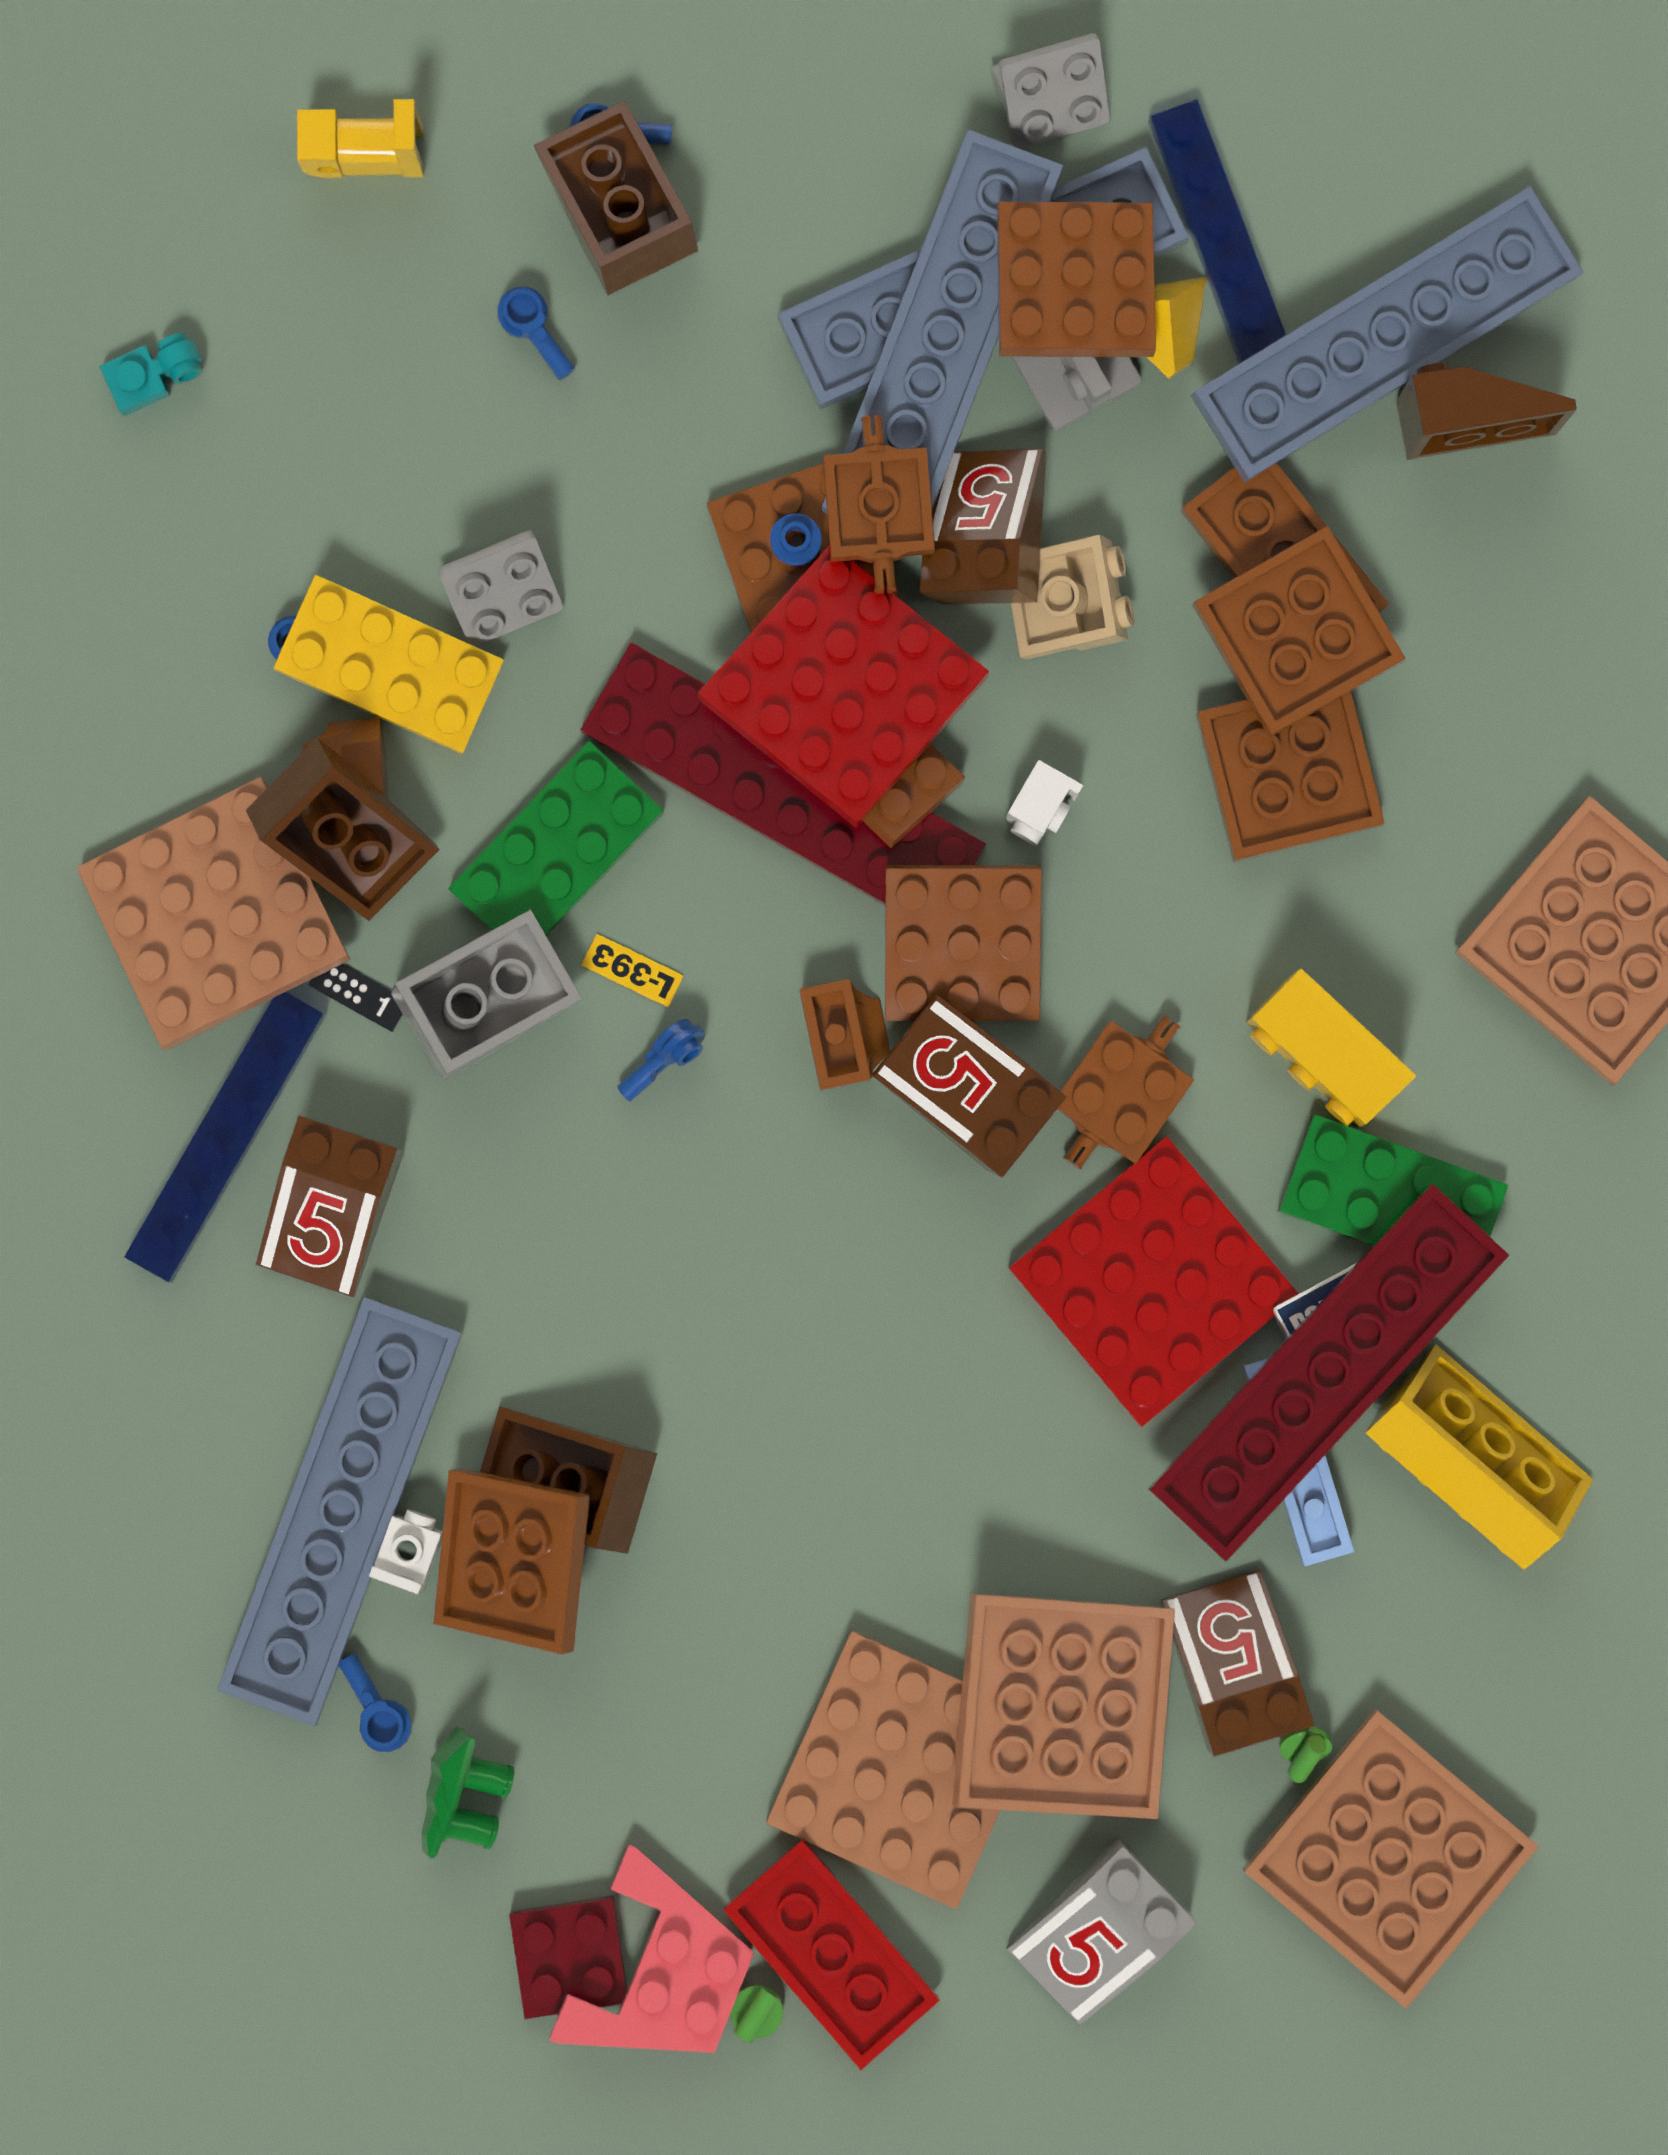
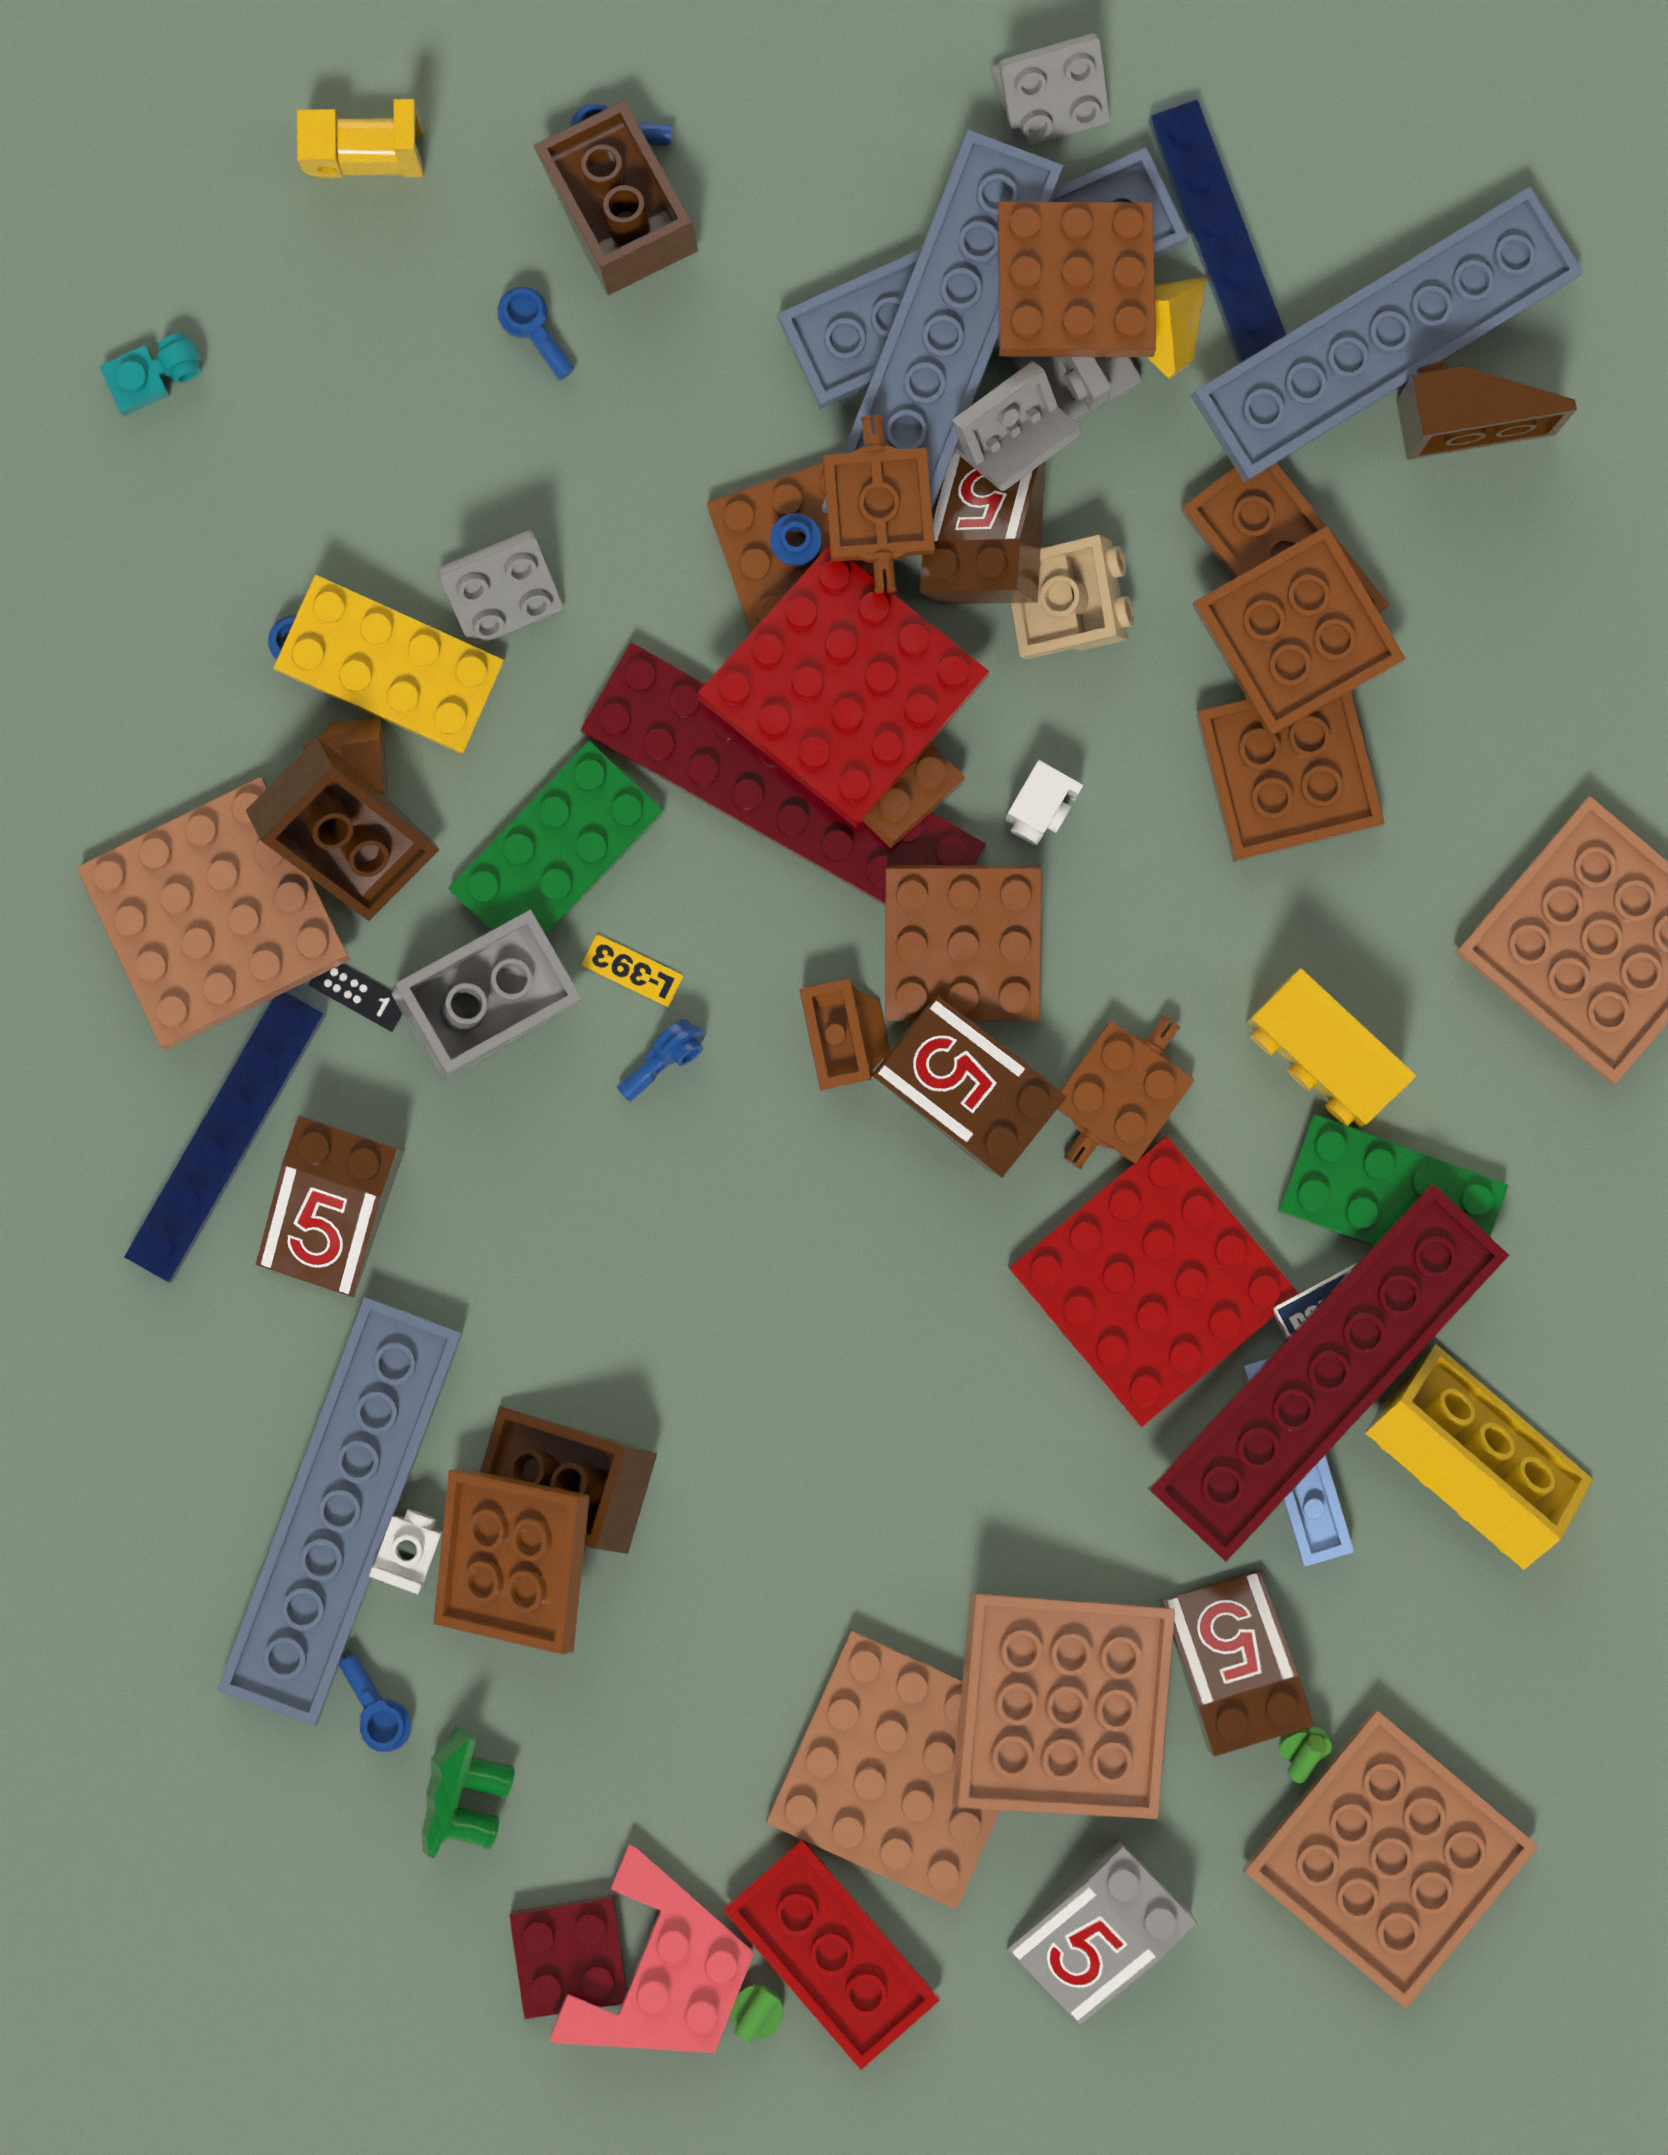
none -> light grey bracket [951,361,1082,491]

